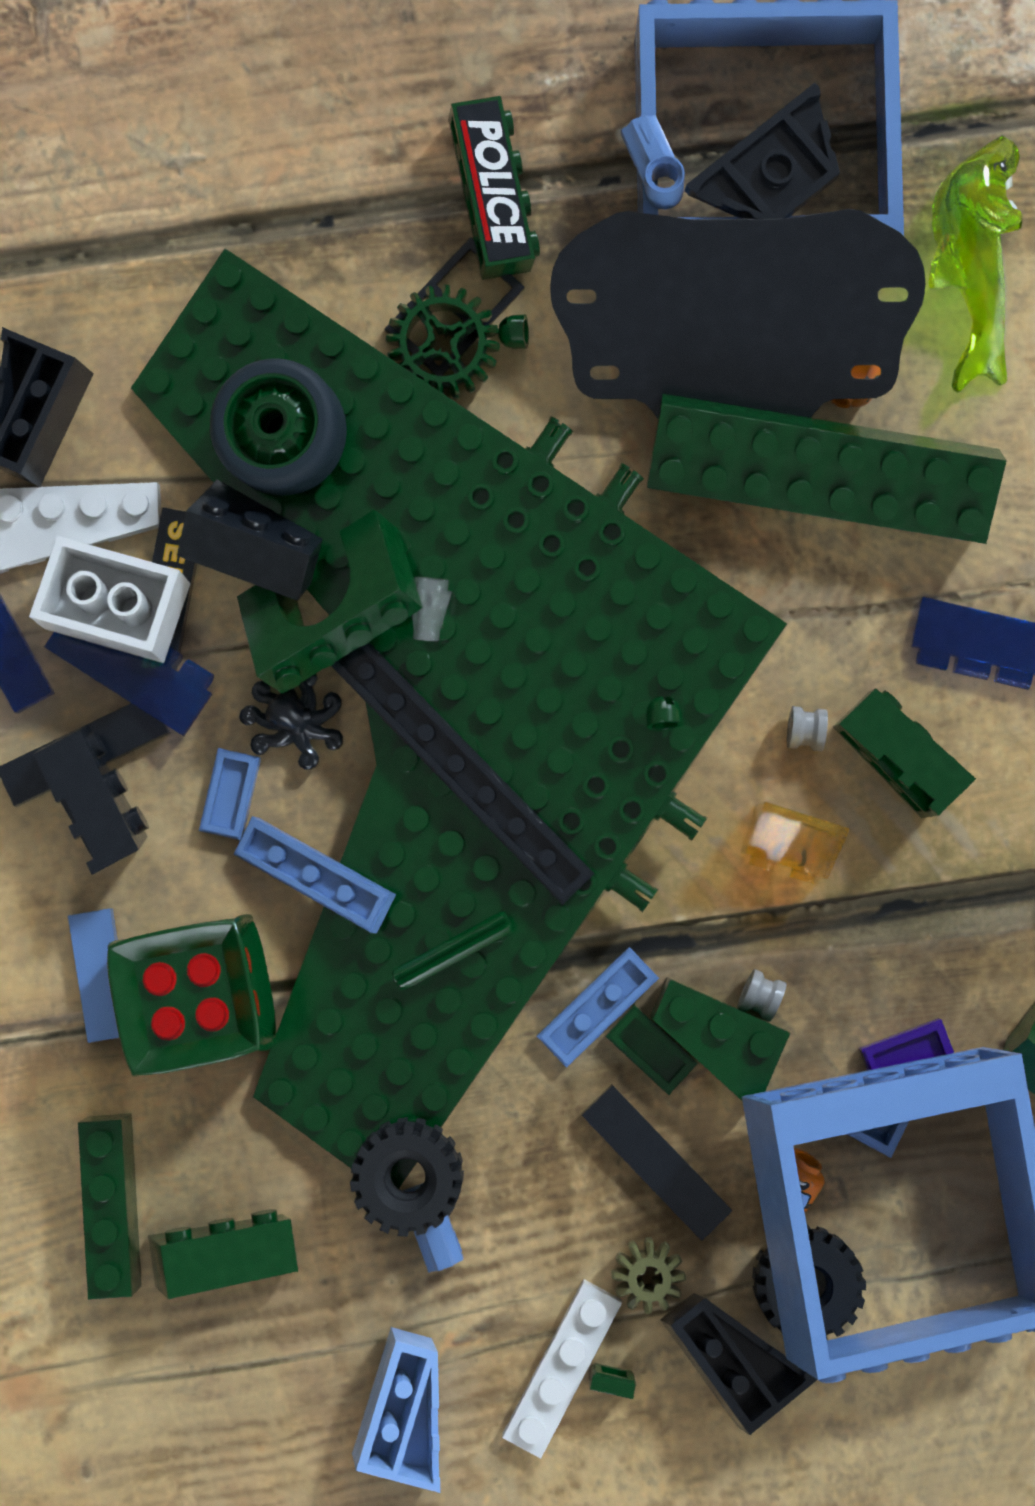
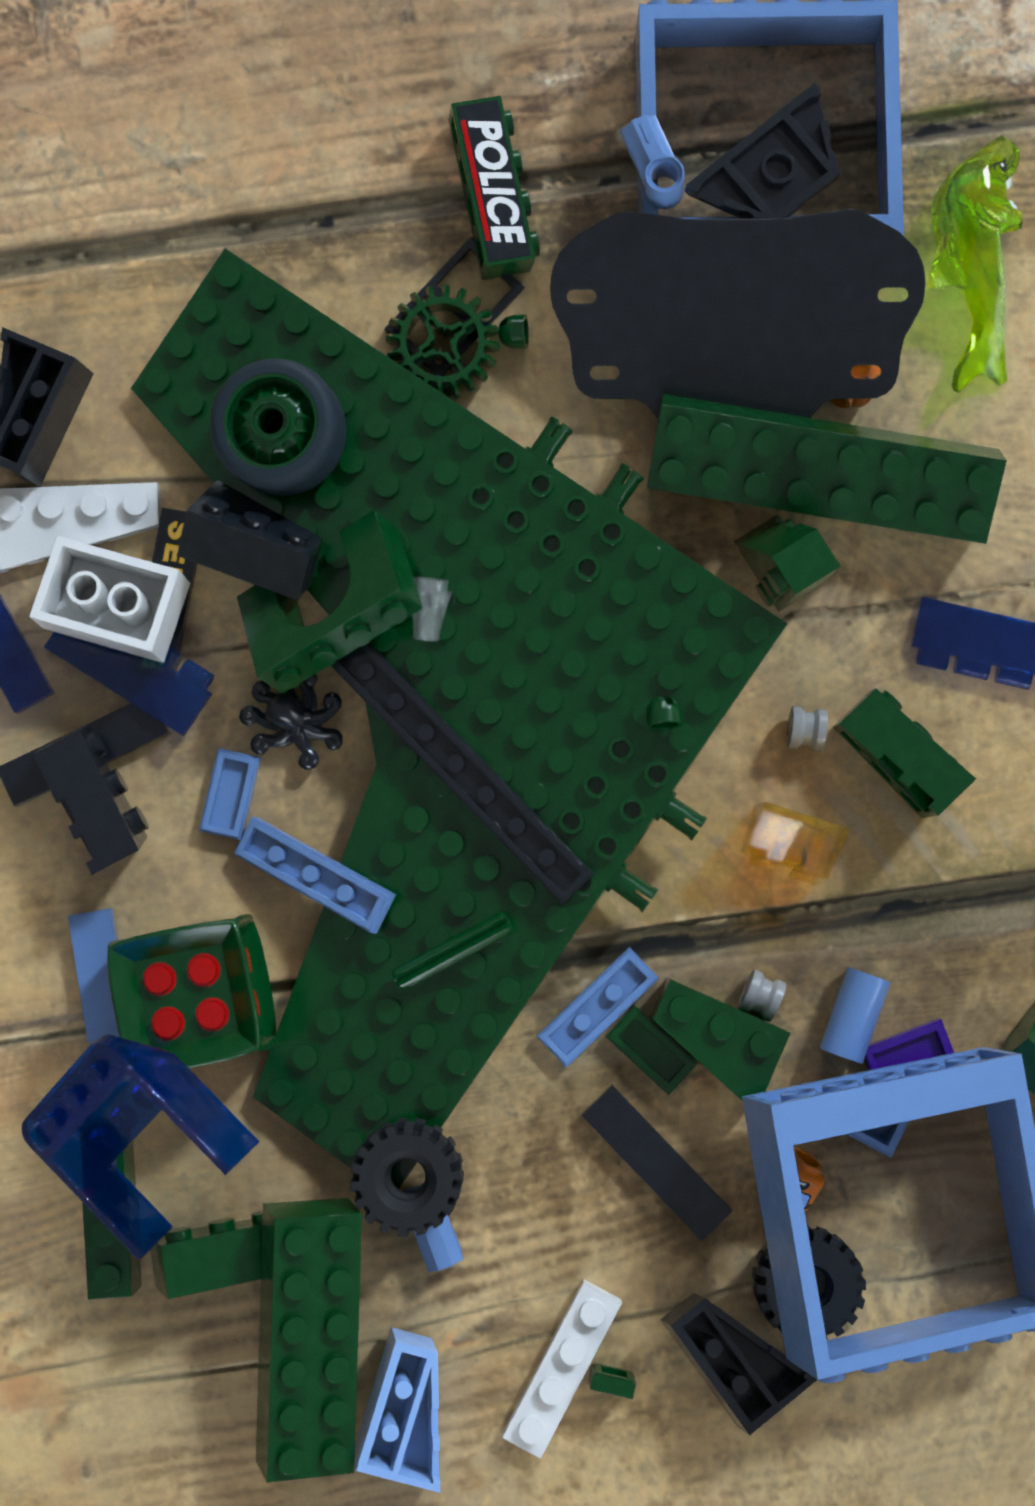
olive gear [611,1237,686,1314] -> none
none -> clear blue windscreen [22,1034,260,1260]
none -> dark green brick [256,1198,362,1483]
none -> dark green wedge [734,515,841,612]
none -> medium blue brick [819,967,891,1064]

